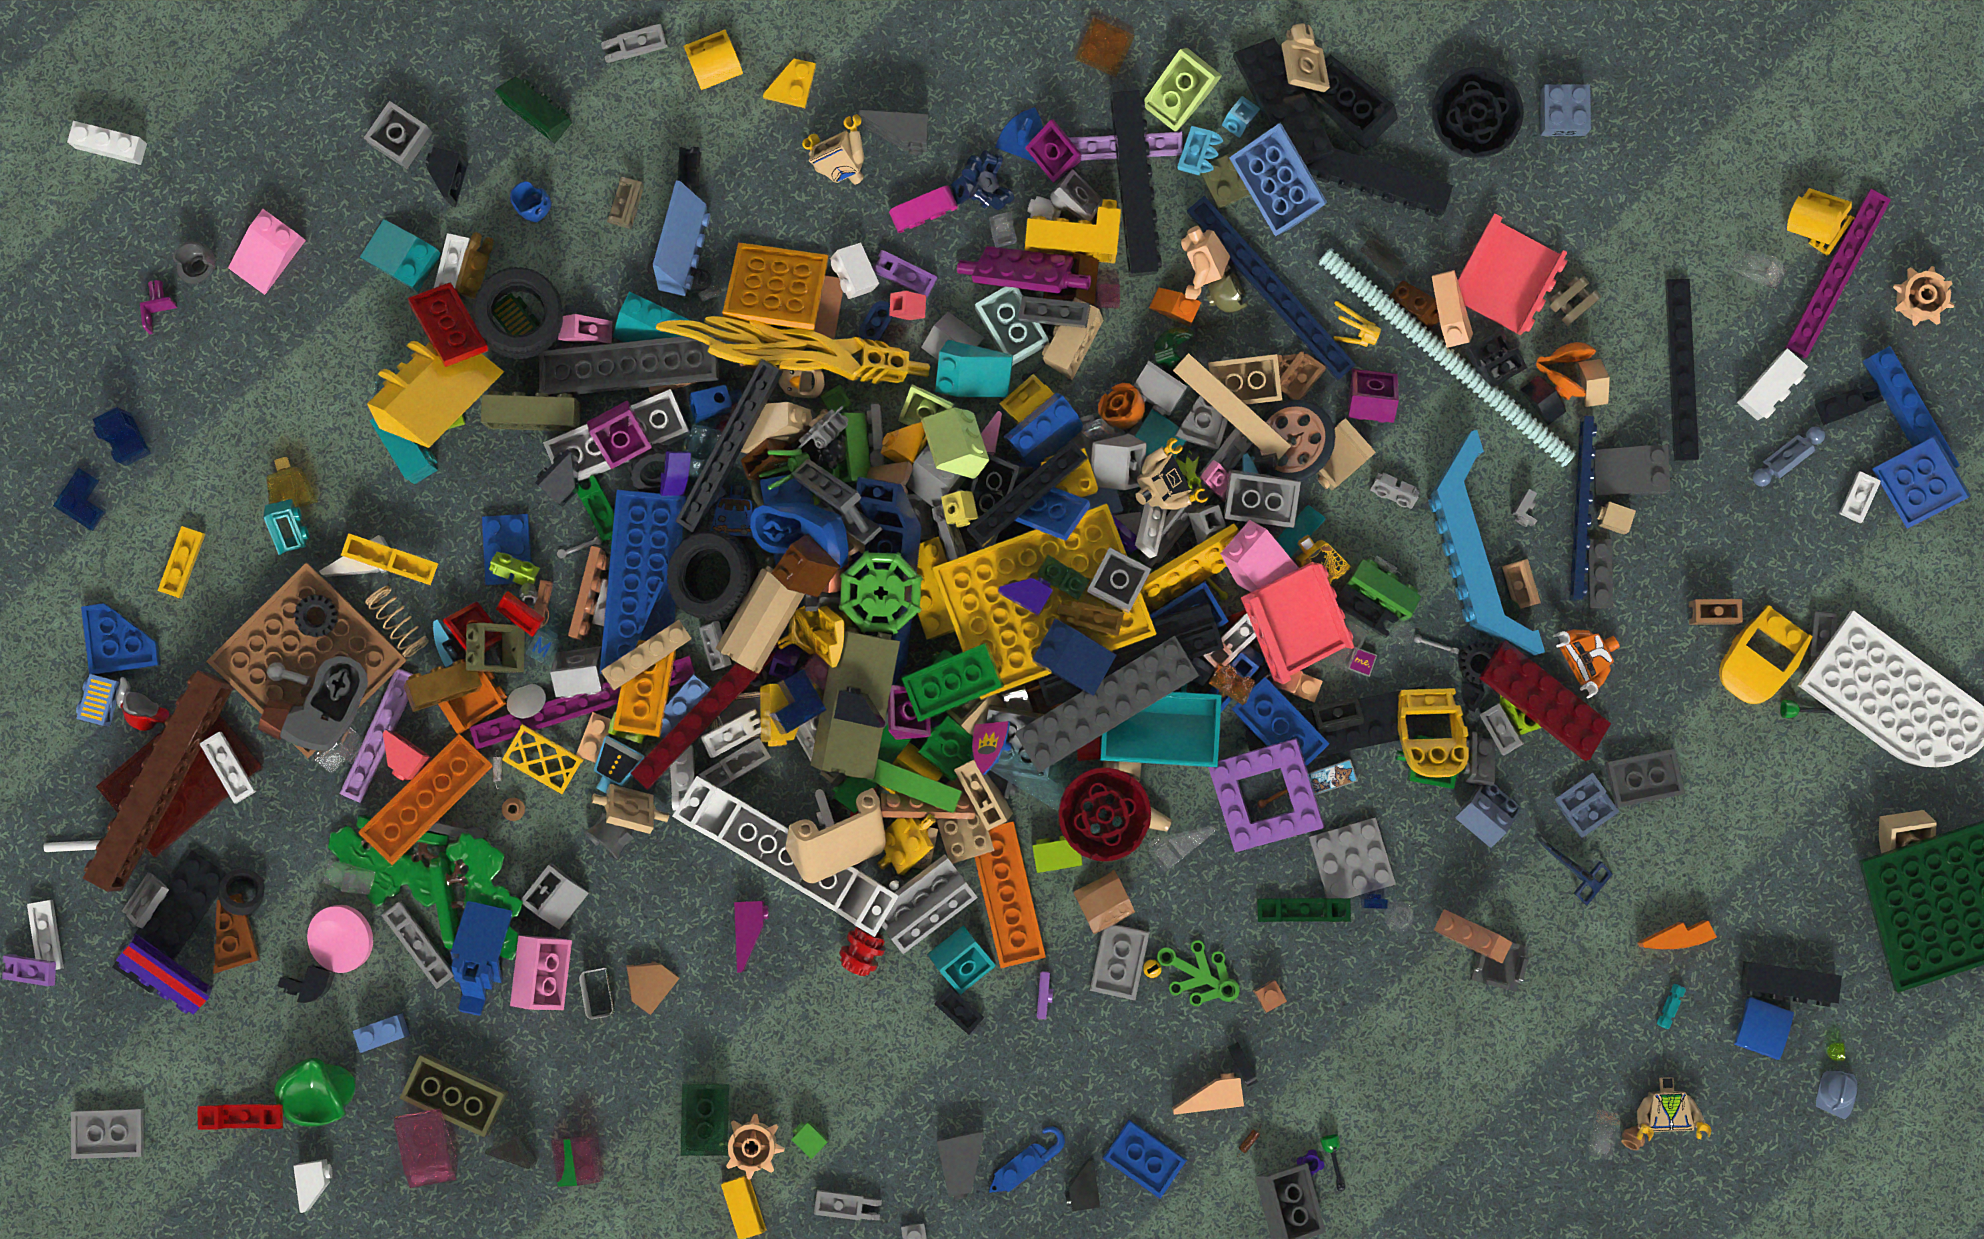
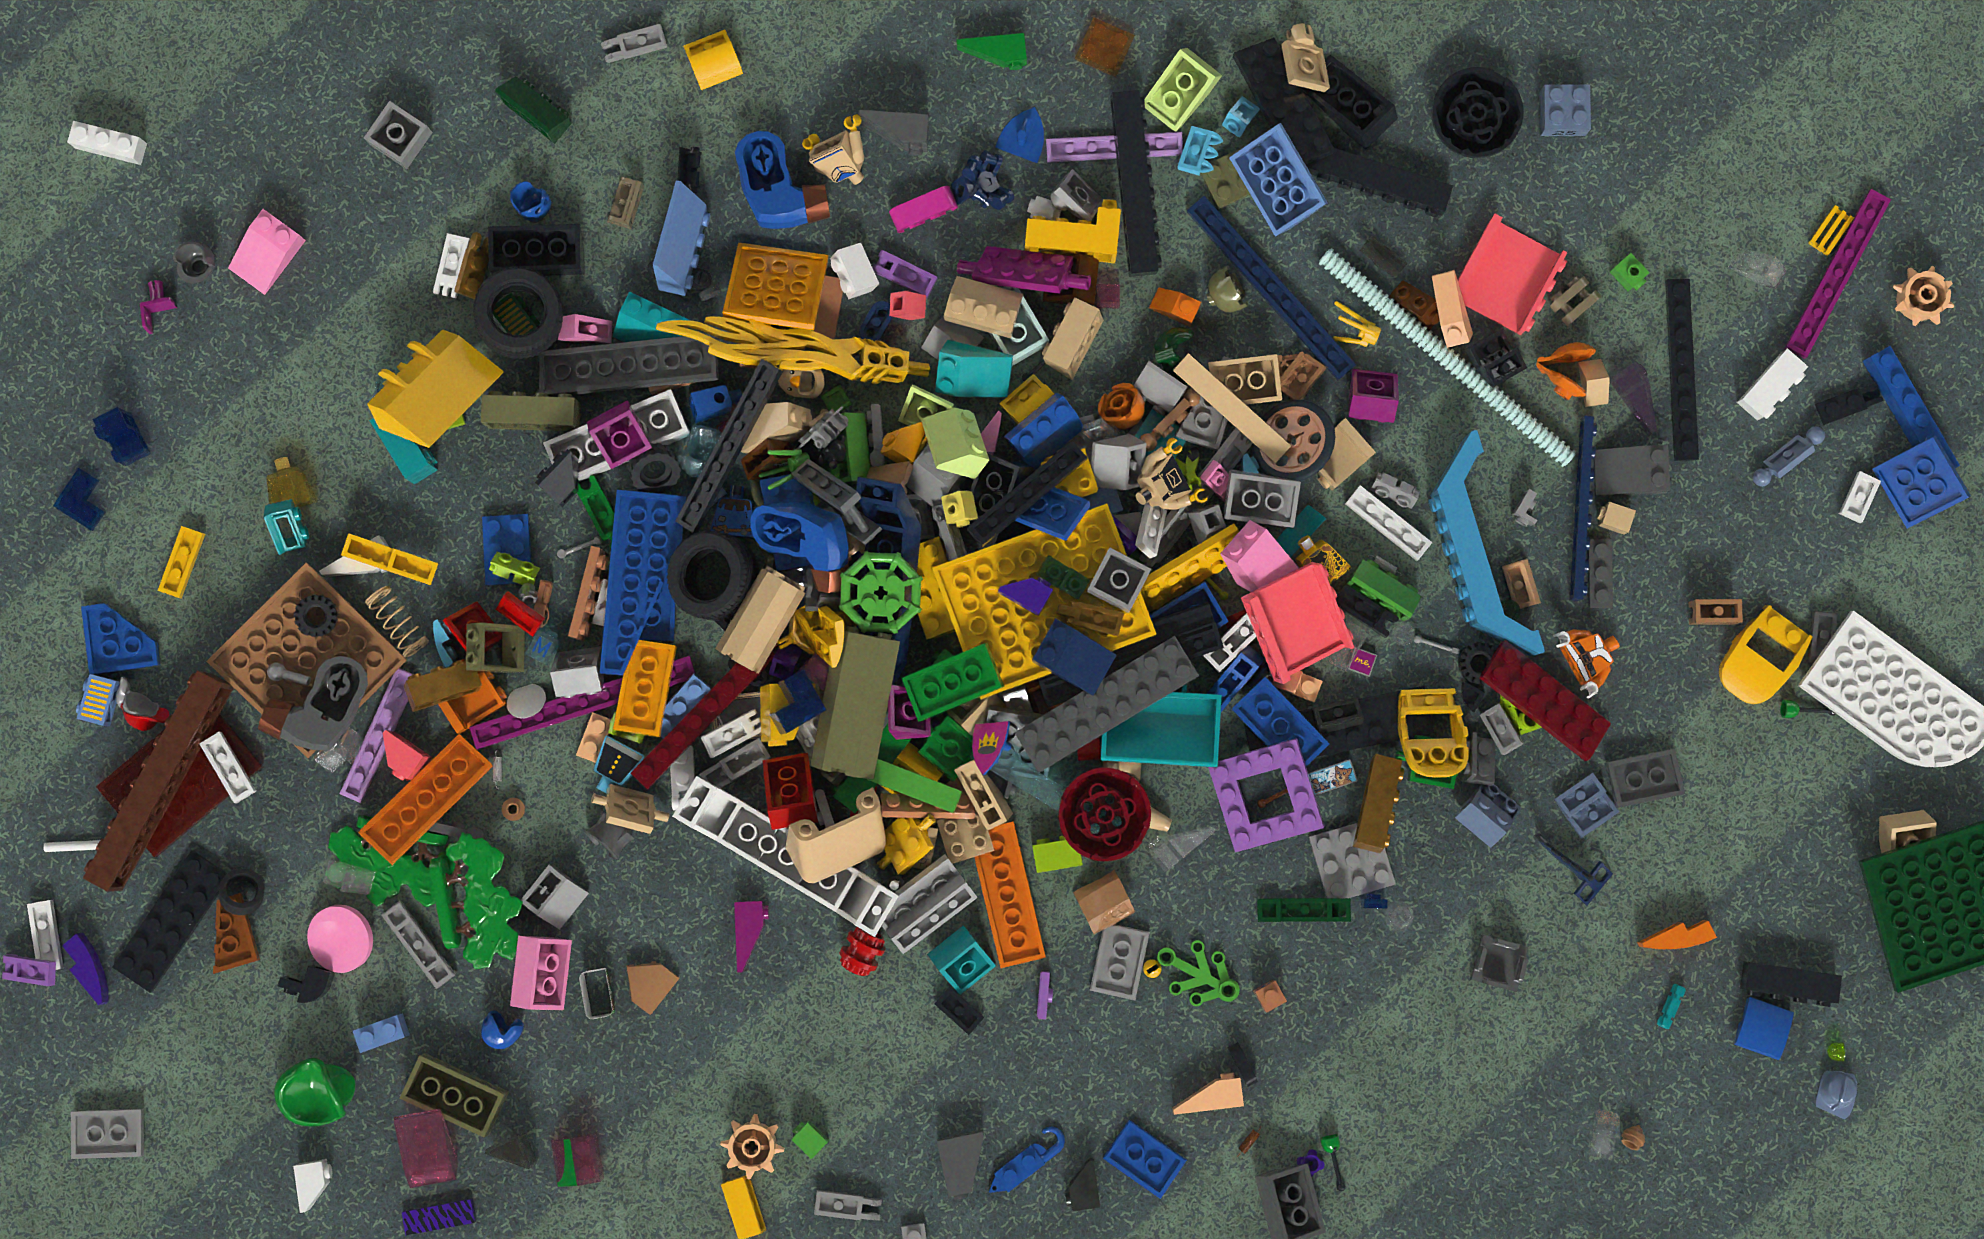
dark purple slope [116,934,212,1015] -> none
light grey plate [122,872,169,929] -> none
red slope [197,1104,283,1130] -> none
teal slope [360,219,442,292] -> none
red plate [408,282,488,367] -> none
black slope [426,147,468,207] -> none
blue piece [451,901,512,1016] -> none
yellow window [502,724,584,794] -> none
tan plate [601,620,692,691] -> none
dark purple slope [660,451,691,496] -> none
clear green slope [680,1082,729,1156] -> none
light grey plate [699,621,732,671] -> none
yellow wing [763,58,816,108] -> none
reddish brown slope [771,534,841,597] -> none
black slope [834,686,885,728] -> none
clear slope [989,212,1017,248] -> none
dark grey plate [1018,296,1091,328] -> none
magenta slope [1025,119,1082,183] -> none
light nougat torso [1181,226,1230,300] -> none
sand blue plate [1191,657,1215,686] -> none
clear orange hips [1209,663,1255,705] -> none
black tile [1253,453,1278,476] -> none
nougat brick [1434,909,1512,963] -> none
black slope [1520,376,1567,425] -> none
torso [1637,1077,1711,1141] -> none
yellow brick [1787,188,1852,245] -> none
none -> dark purple slope [62,933,109,1005]
none -> tile [402,1199,476,1236]
none -> blue helmet [481,1010,524,1049]
none -> black slope [488,224,585,276]
none -> blue piece [735,131,830,229]
none -> red brick [762,753,818,830]
none -> tan slope [944,276,1023,338]
none -> green slope [956,33,1027,70]
none -> medium nougat plate [1139,388,1200,452]
none -> white plate [1345,485,1432,561]
none -> pearl gold brick [1353,754,1404,853]
none -> clear purple slope [1609,361,1657,436]
none -> bright green brick [1610,253,1649,292]

